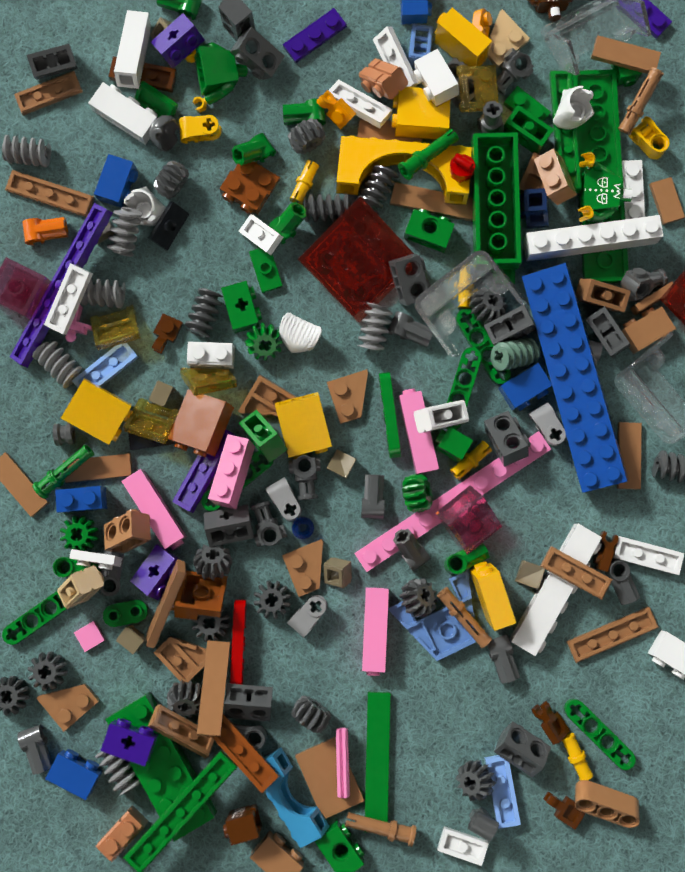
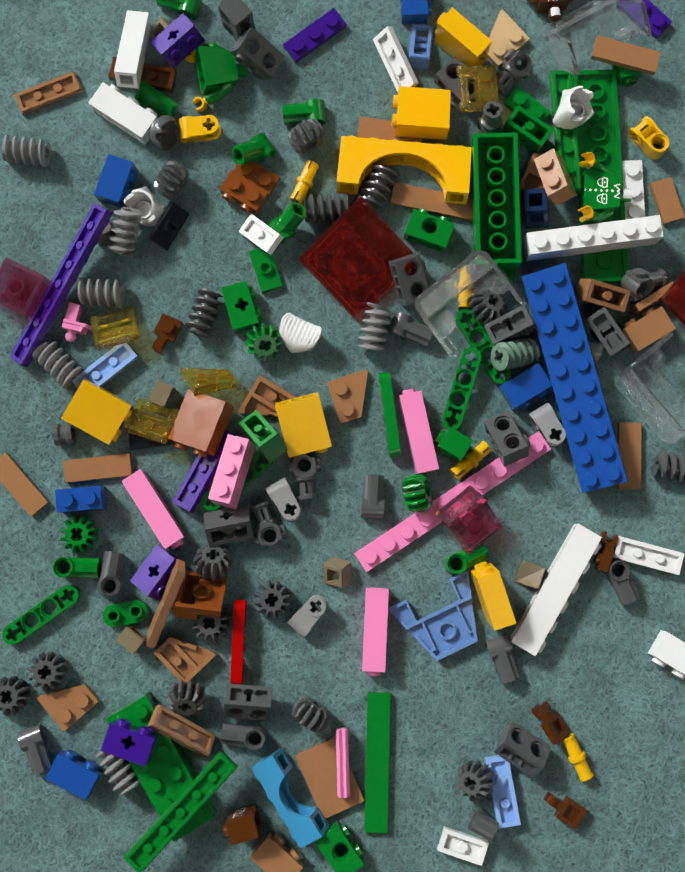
medium nougat tile [5,170,95,217] -> none
orange piece [22,217,69,245] -> none
dark grey brick [27,44,78,80] -> none
green pin [32,444,95,499] -> none
white plate [44,263,93,335] -> none
tan brick [57,565,104,609] -> none
white plate [70,549,122,570] -> none
bright pink tile [74,621,106,652] -> none
nougat brick [96,805,148,862] -> none
medium nougat brick [104,509,151,554] -> none
white brick [187,342,235,369] -> none
medium nougat tile [197,640,230,737] -> none
dark orange plate [211,713,279,793] -> none
medium nougat wing [282,539,323,597] -> none
clear blue plate [292,517,314,539] -> none
light orange plate [316,90,356,130] -> none
dark tan slope [327,450,357,479] -> none
white plate [328,80,392,129] -> none
medium nougat pin [345,812,416,847] -> none
nougat brick [359,58,408,100] -> none
dark grey piece [393,529,431,572] -> none
green pin [398,129,459,180] -> none
dark grey gear [399,579,438,617] -> none
white brick [413,49,459,107] -> none
white brick [414,400,469,433] -> none
medium nougat pin [437,587,492,648] -> none
red piece [450,153,475,183] -> none
light orange plate [472,8,492,39] -> none
medium nougat tile [540,546,613,600] -> none
green beam [564,699,636,770] -> none
medium nougat tile [566,607,659,663] -> none
medium nougat beam [575,780,640,828] -> none
medium nougat pin [618,67,664,135] -> none

